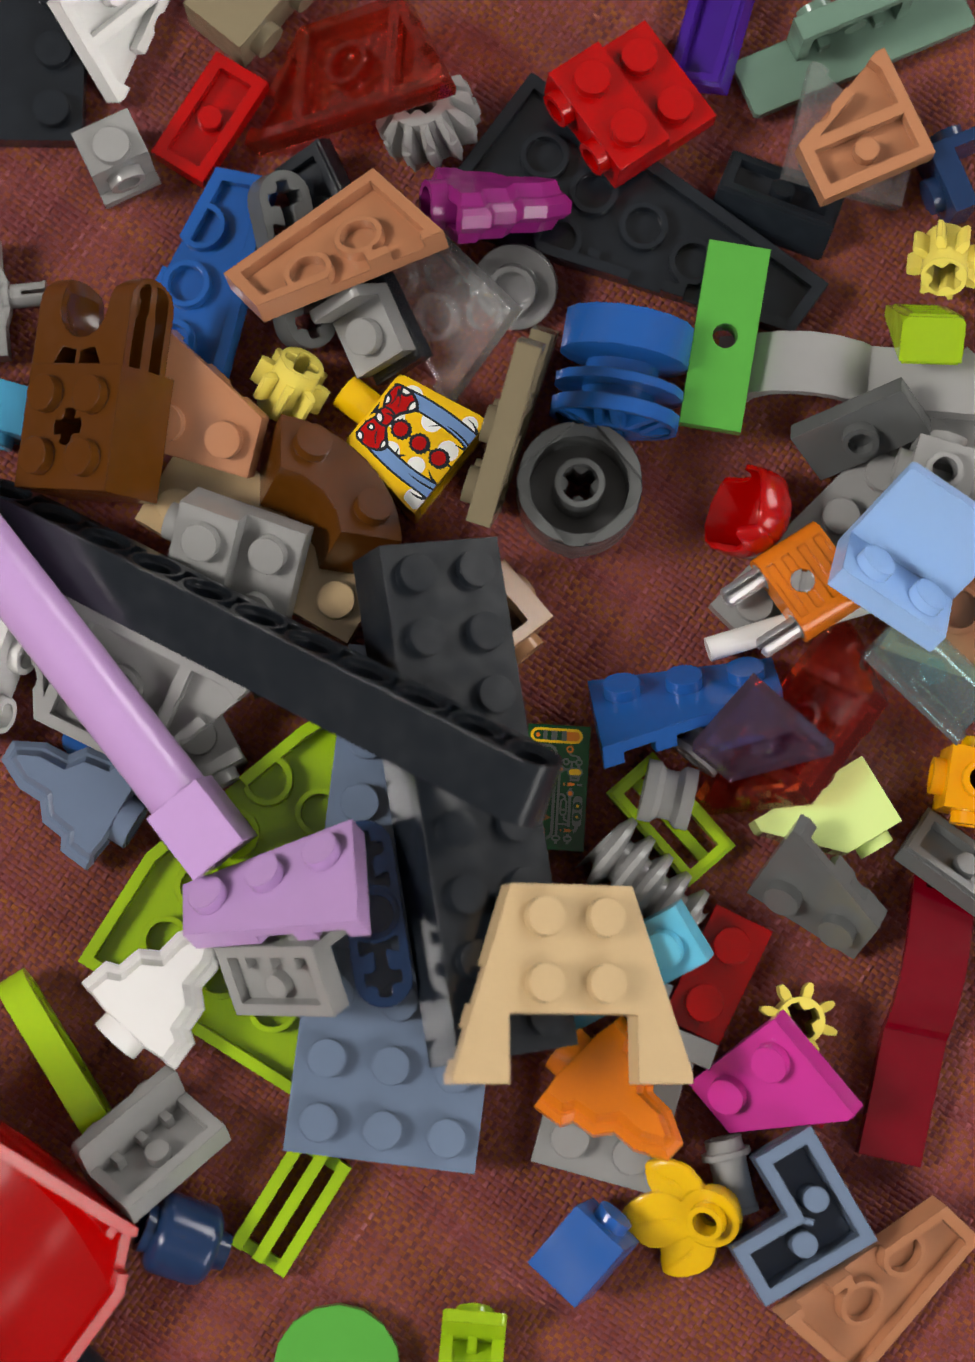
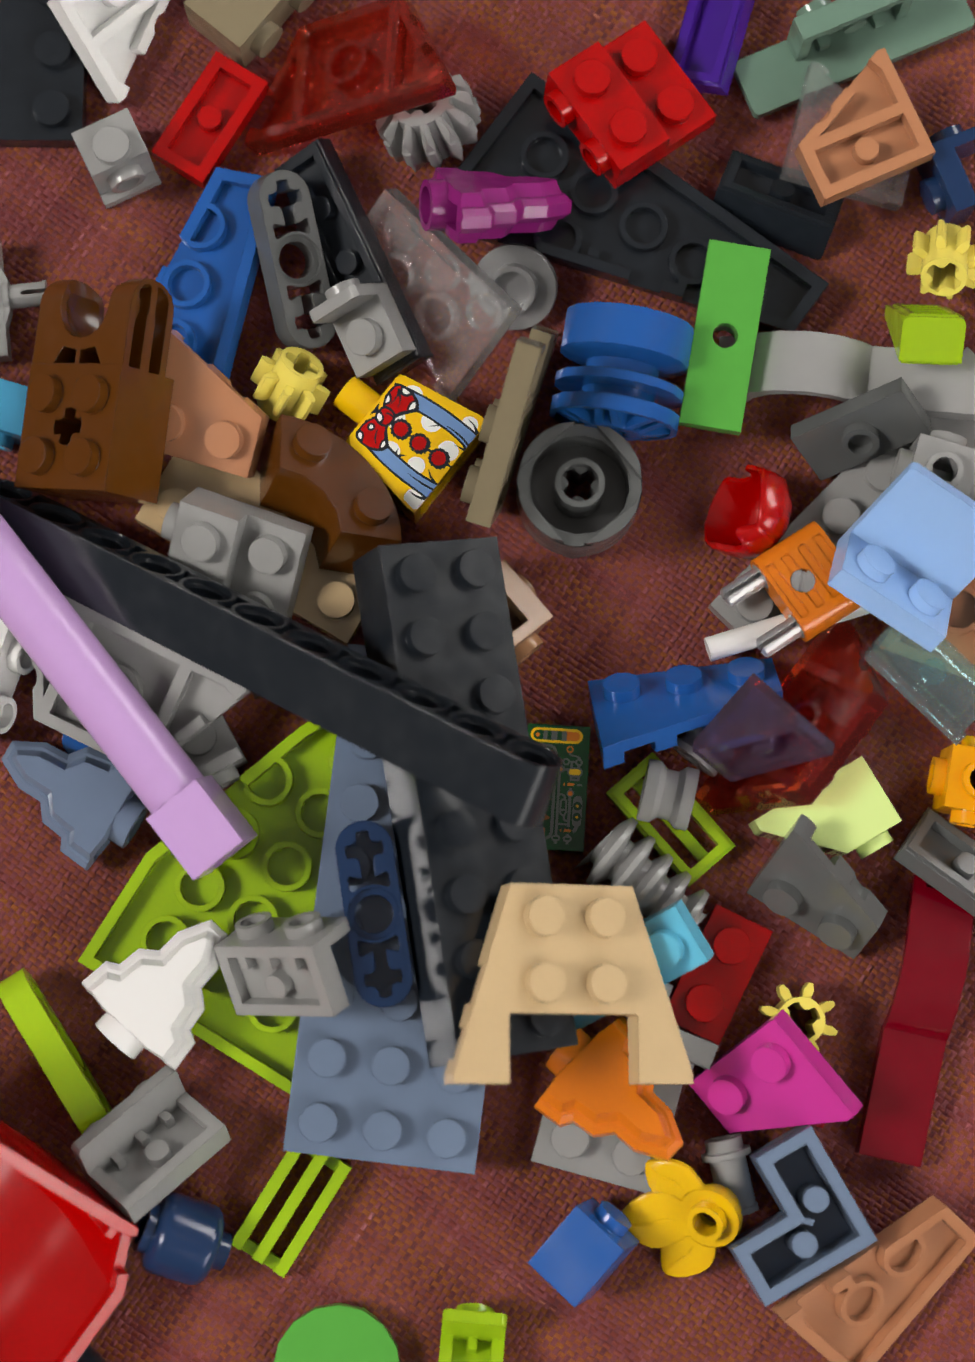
lavender wing [183,819,371,949] -> none
nougat wing [224,168,449,322] -> none

